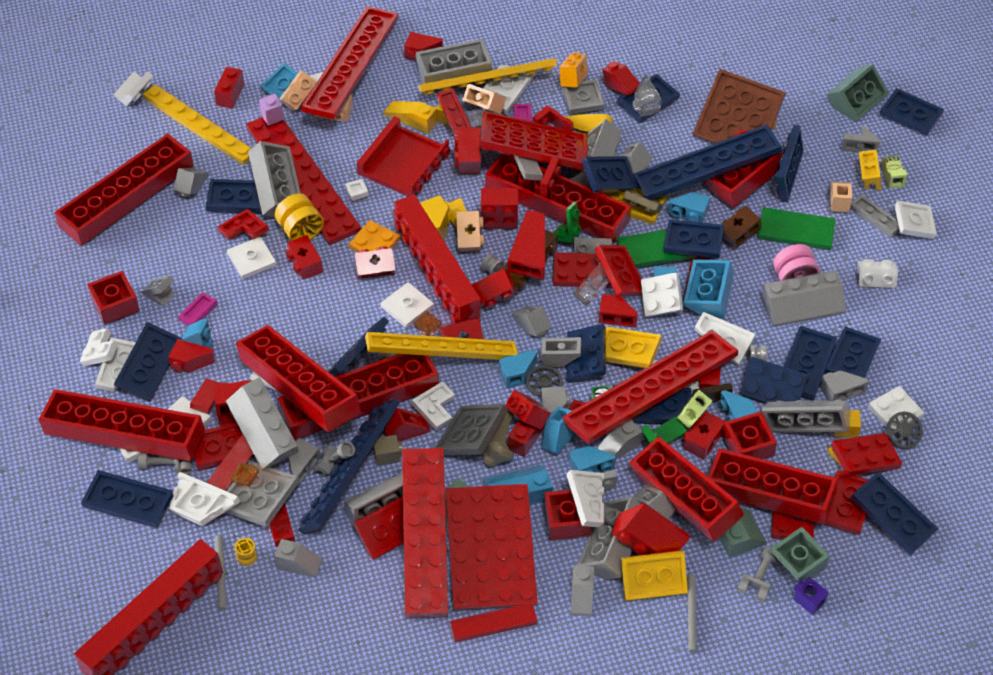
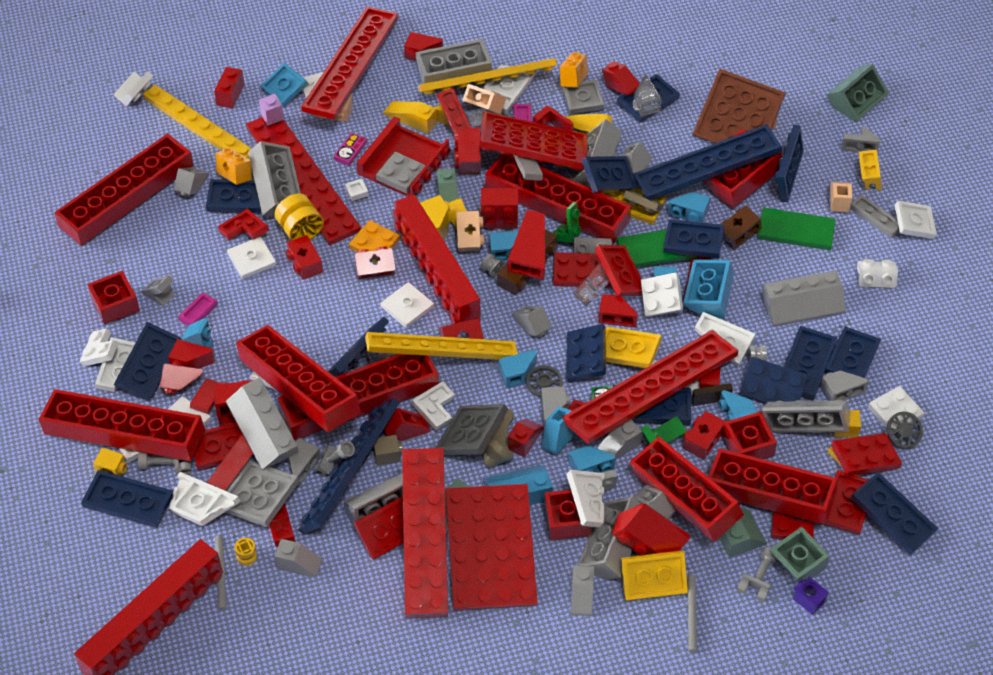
clear orange plate [230,462,259,487] -> none
light nougat brick [279,71,317,110] -> none
clear orange plate [414,311,441,336] -> none
red tile [450,604,537,643] -> none
red brick [471,269,518,309] -> none
red brick [506,390,551,430] -> none
red plate [540,157,561,197] -> none
light grey slope [542,337,581,367] -> none
yellowish green leg [677,390,712,428] -> none
bright pink wheel [773,244,821,281] -> none
dark blue plate [880,88,944,135] -> none
yellowish green leg [882,155,907,189] -> none
none -> yellow brick [93,448,127,476]
none -> slope [160,364,203,394]
none -> light orange brick [215,148,252,185]
none -> tile [334,132,367,166]
none -> light grey plate [376,152,426,194]
none -> sand green slope [437,168,458,202]
none -> dark azure slope [489,230,519,261]

